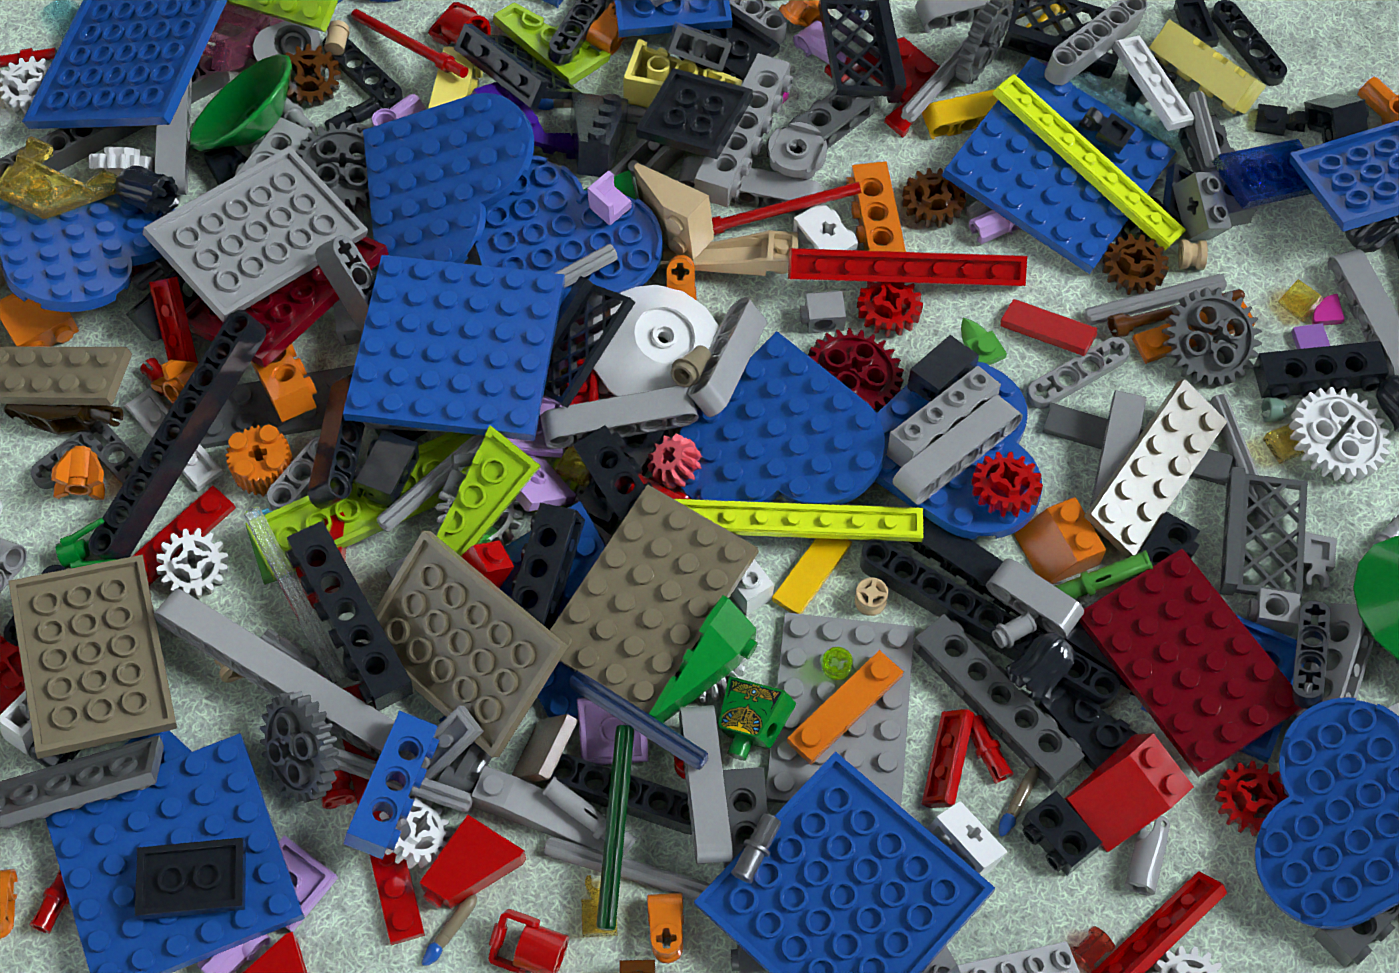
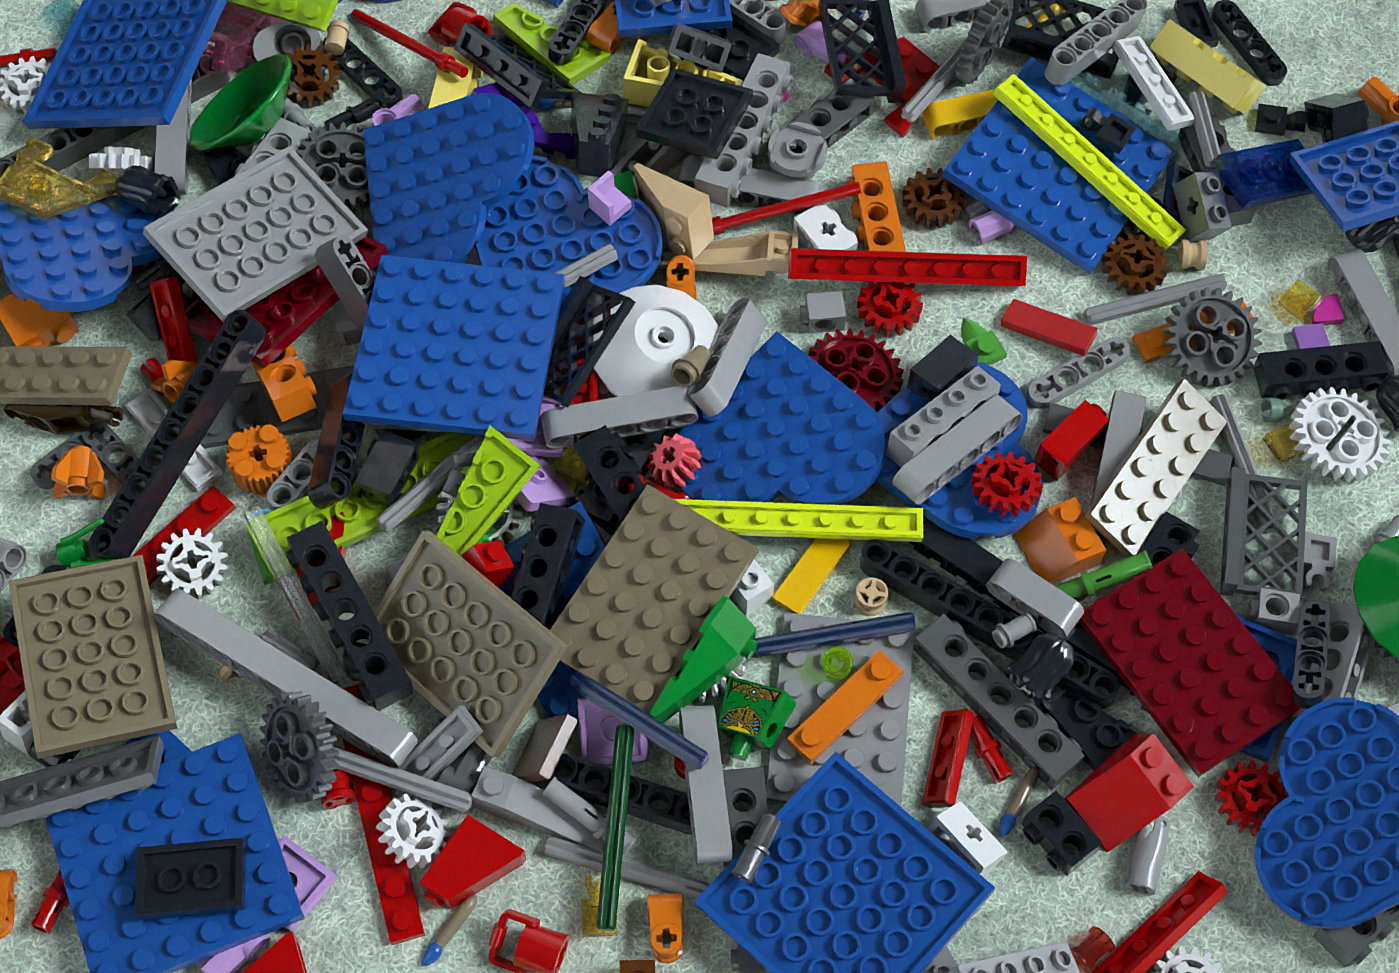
blue brick [343,711,440,860] -> none
reddish brown piece [1107,289,1245,338] -> none
none -> dark blue axle [755,612,916,657]
none -> red slope [1034,400,1110,481]

